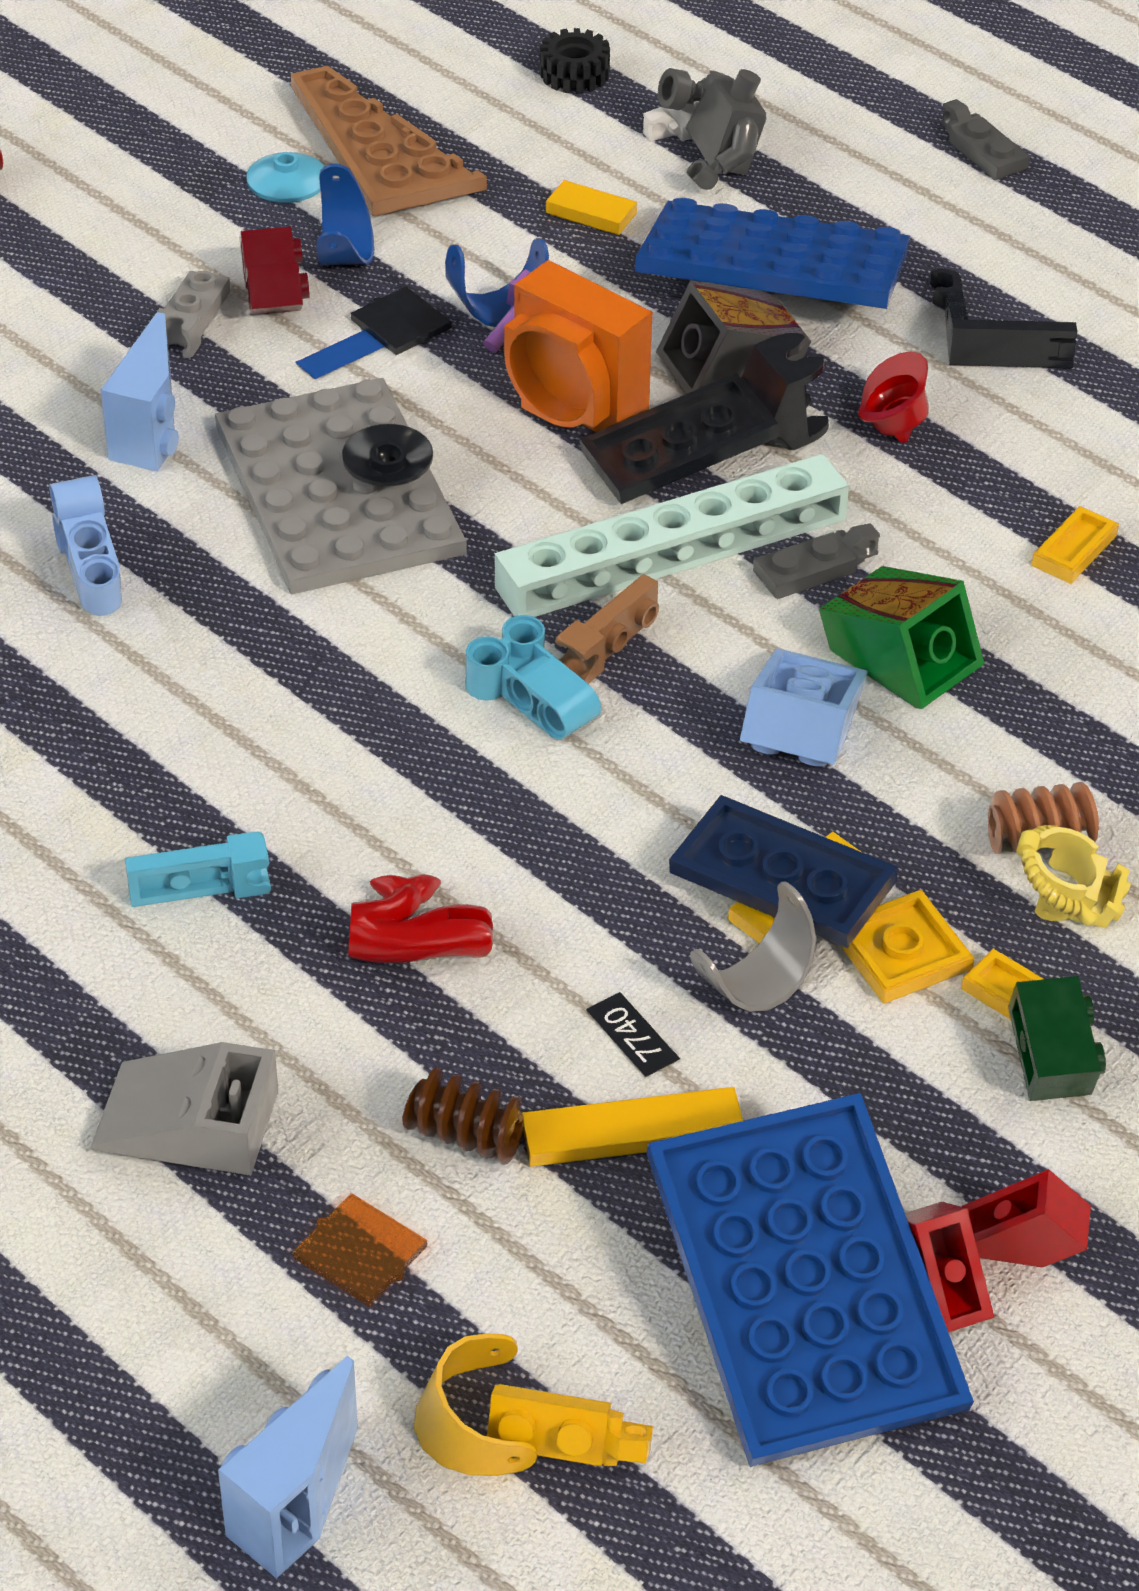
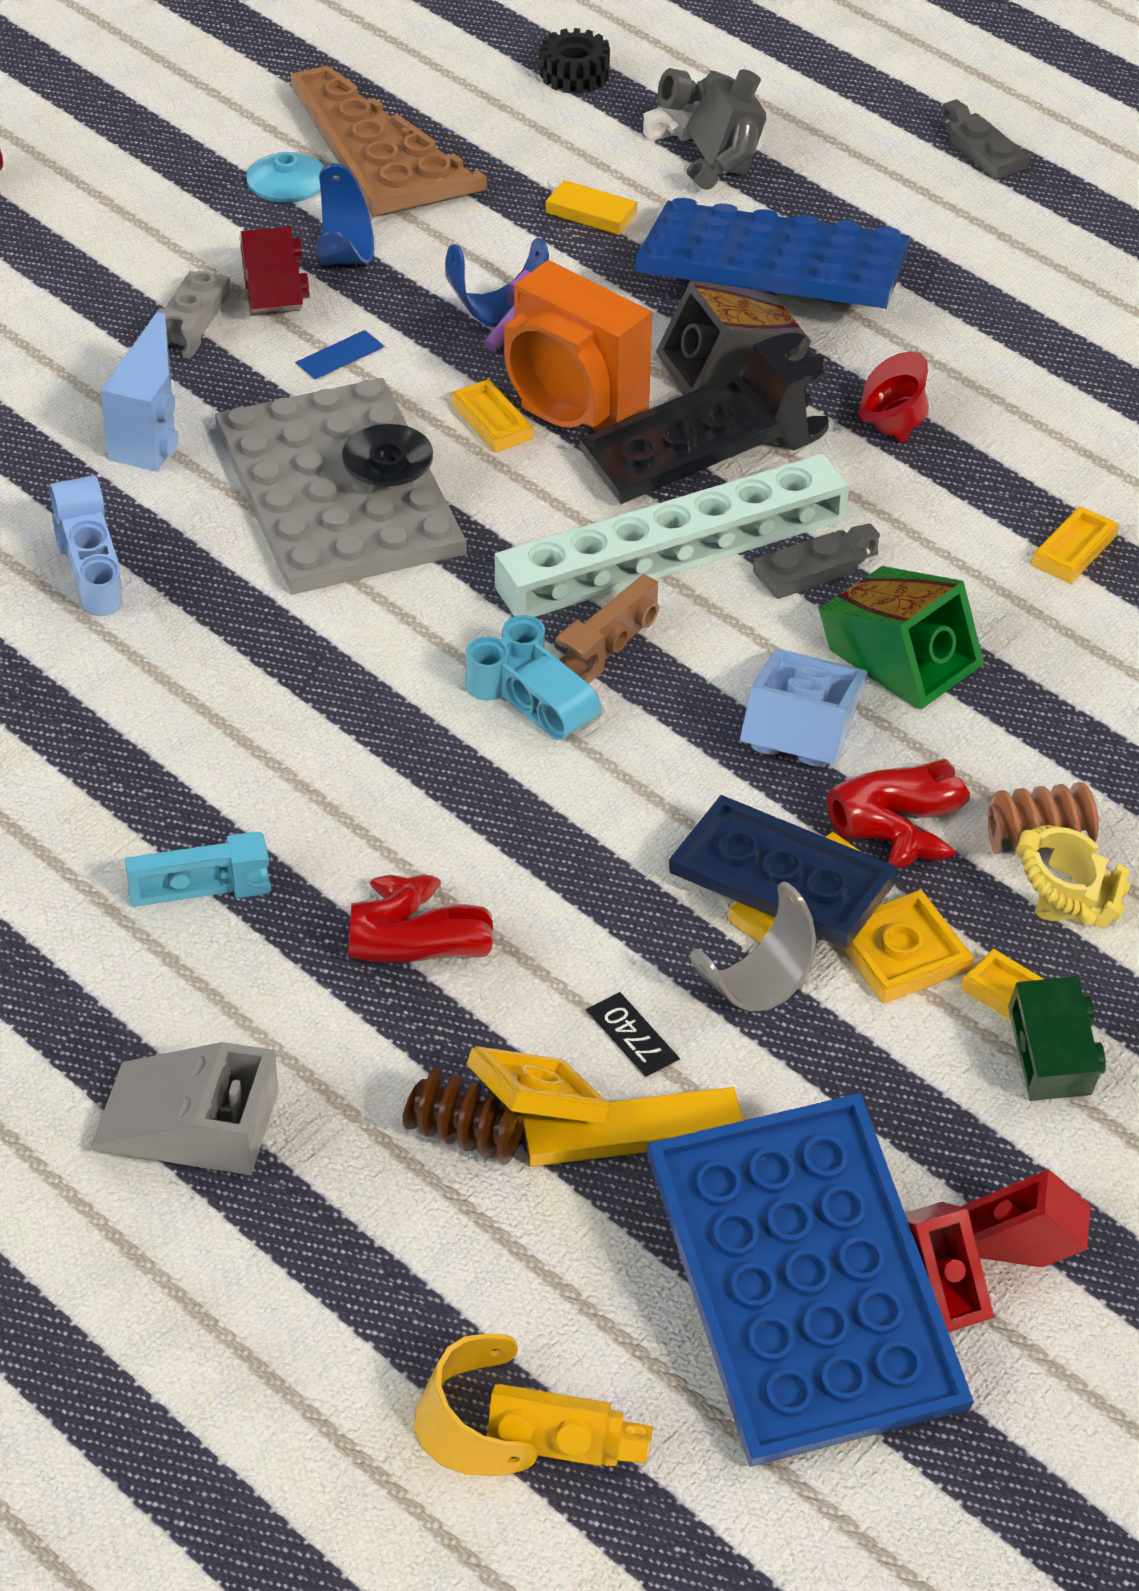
light blue slope [218,1356,358,1579] -> none
clear orange piece [293,1193,427,1307] -> none
black piece [351,286,452,355] -> none
black hinge [930,269,1078,368] -> none
none -> yellow tile [451,379,533,453]
none -> yellow tile [466,1046,611,1124]
none -> red piece [827,759,970,869]

